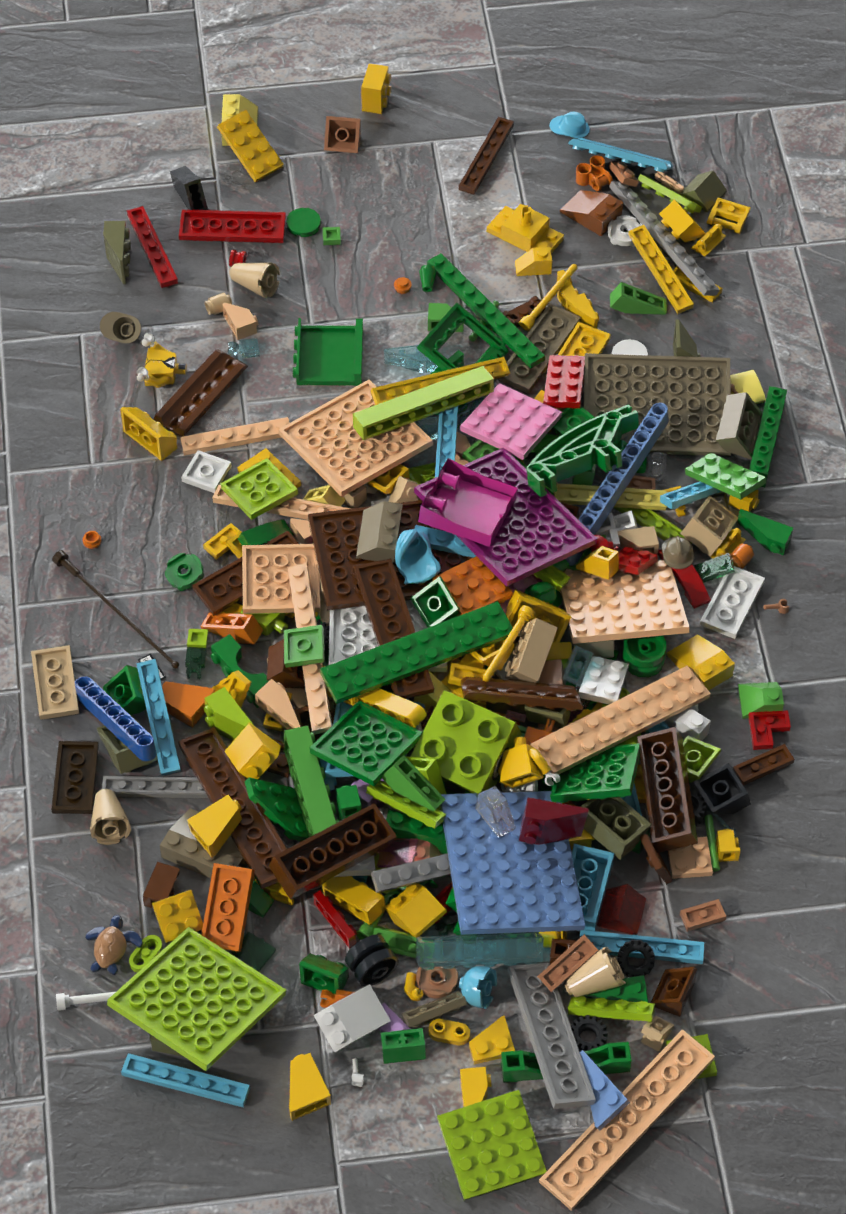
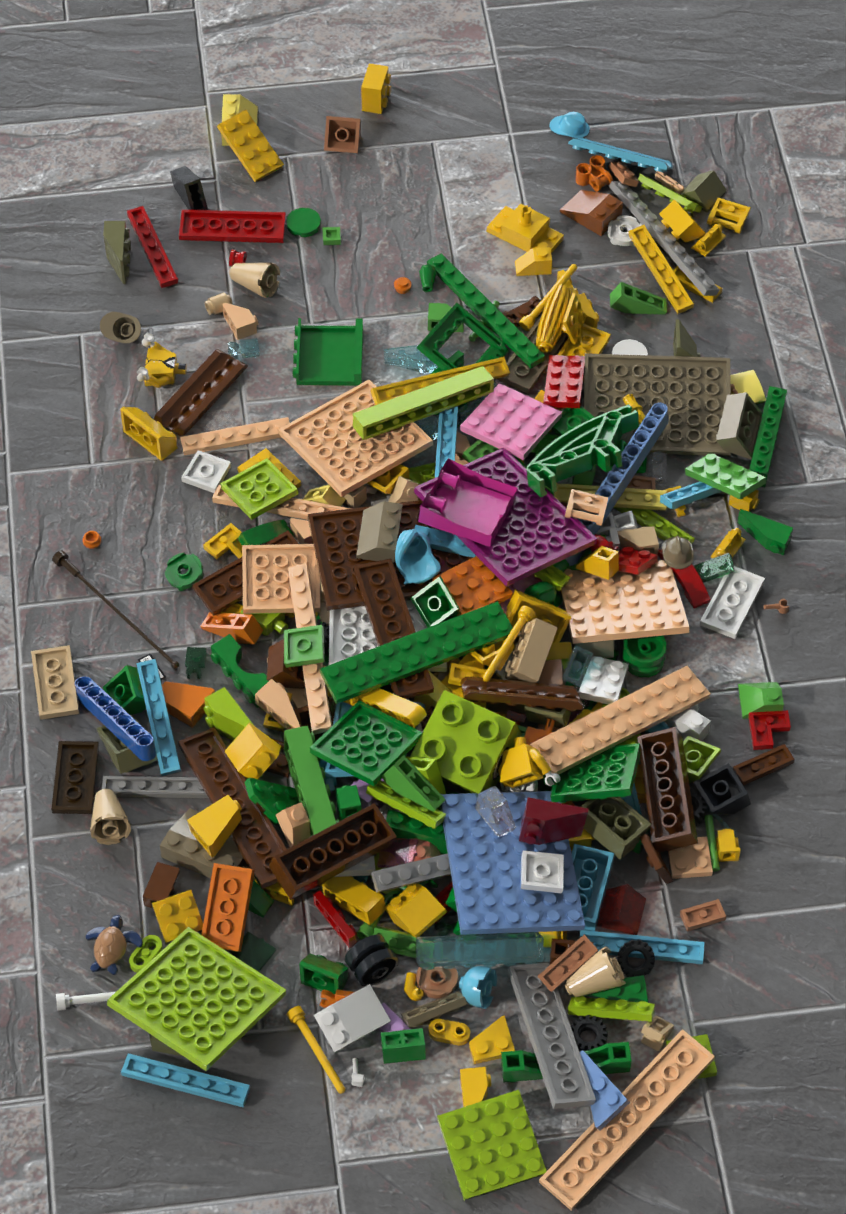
lime plate [187,629,209,650] -> none
yellow wing [212,670,251,708] -> none
yellow slope [289,1053,331,1121] -> none
reddish brown plate [459,116,514,195] -> none
reddish brown slope [650,967,697,1017] -> none
yellow slope [667,634,735,691] -> none
tan slope [680,495,738,556] -> none
orange brick [727,543,754,569] -> none
none -> light nougat slope [276,802,310,847]
none -> yellow piece [286,1006,345,1094]
none -> white plate [521,850,564,893]
none -> yellow plate [536,284,586,353]
none -> light nougat plate [565,489,608,526]
none -> yellow axle [623,394,645,426]

